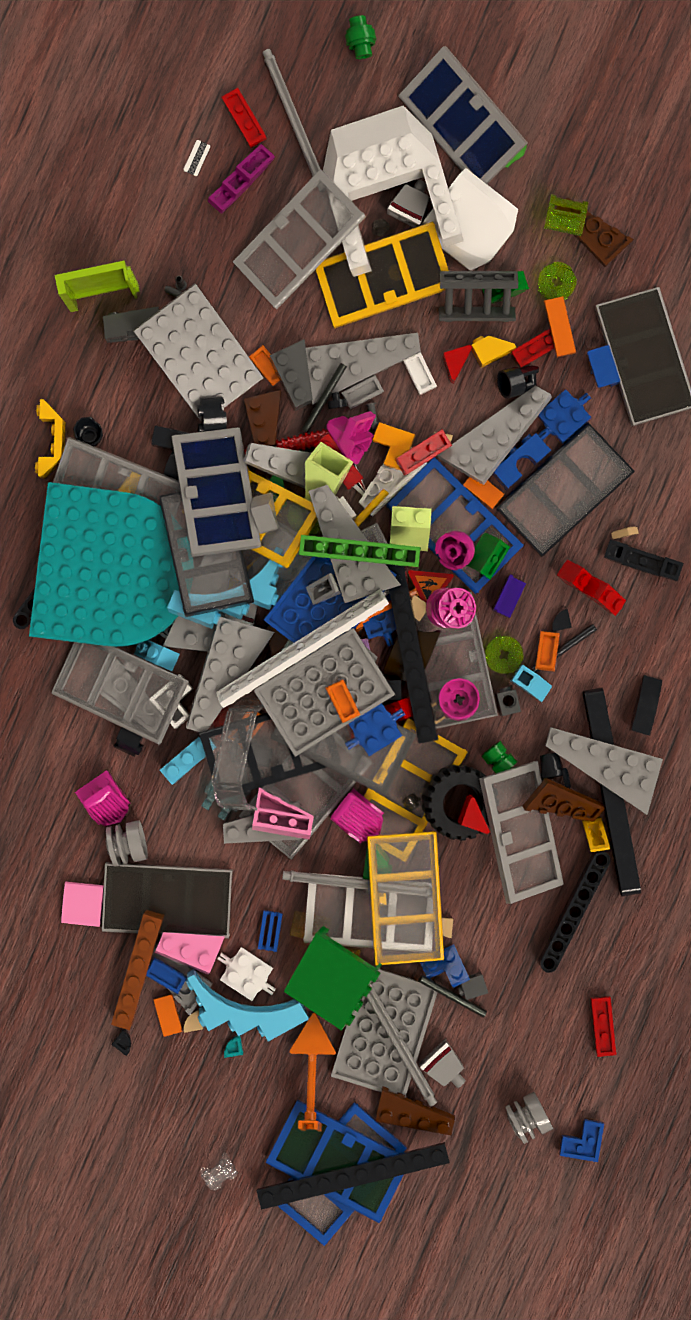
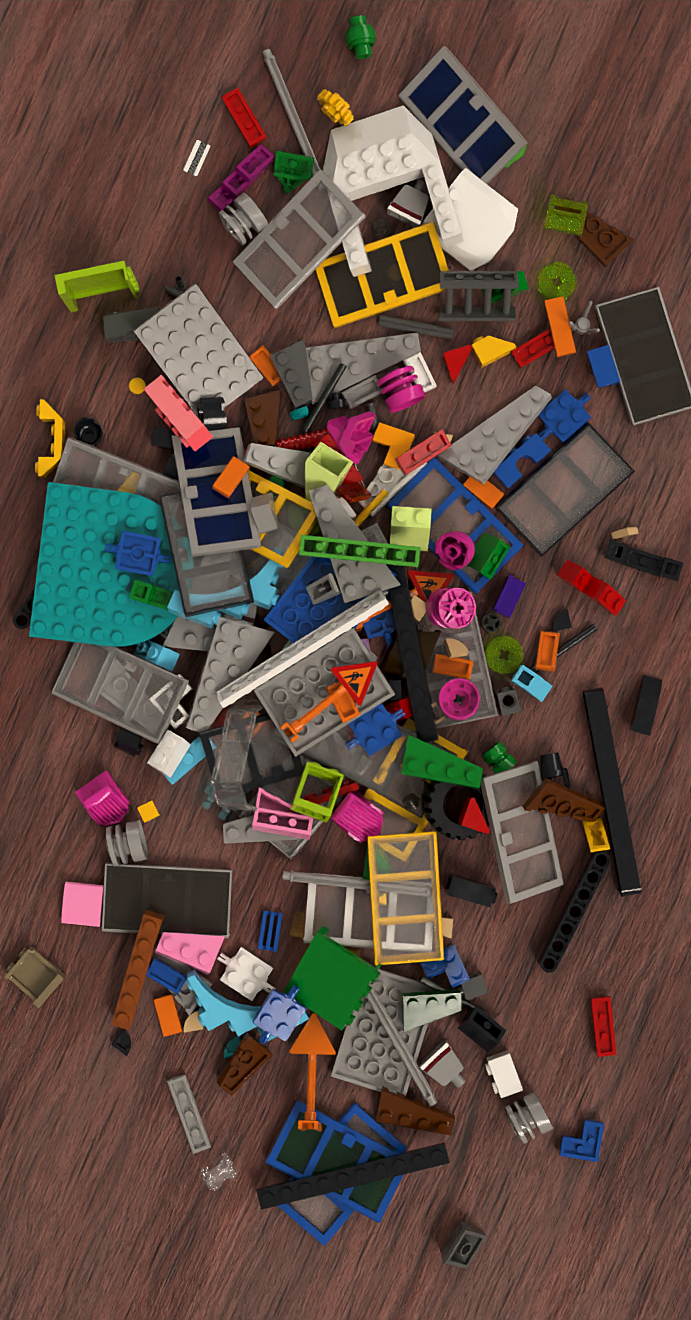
black piece [497,365,539,399] -> none
light grey wing [545,727,663,815] -> none
none -> dark tan panel [4,946,67,1008]
none -> blue plate [104,530,172,577]
none -> yellow sticker [129,377,146,394]
none -> green slope [129,580,174,610]
none -> yellow sticker [137,801,159,823]
none -> coral wedge [144,375,213,451]
none -> white piece [147,730,191,778]
none -> light grey tile [167,1073,212,1154]
none -> orange tile [212,456,250,498]
none -> reddish brown wing [217,1032,272,1096]
none -> light grey wheel [218,193,268,245]
none -> plate [252,984,306,1045]
none -> green slope [273,150,315,194]
none -> piece [279,661,378,743]
none -> teal tile [289,406,309,421]
none -> lime window [290,761,344,823]
none -> red plate [304,779,359,804]
none -> yellow gear [317,89,354,126]
none -> clear red tile [335,483,372,503]
none -> dark pink wheel [377,366,426,413]
none -> dark grey axle [378,315,453,339]
none -> green wedge [400,735,483,789]
none -> wing [402,989,461,1032]
none -> orange tile [432,654,473,680]
none -> dark grey slope [441,1220,487,1269]
none -> tan tile [444,638,469,658]
none -> black slope [445,873,498,907]
none -> black brick [458,1006,506,1052]
none -> pearl dark grey wheel [481,613,501,633]
none -> white piece [485,1050,523,1098]
none -> light grey plant [569,301,600,335]

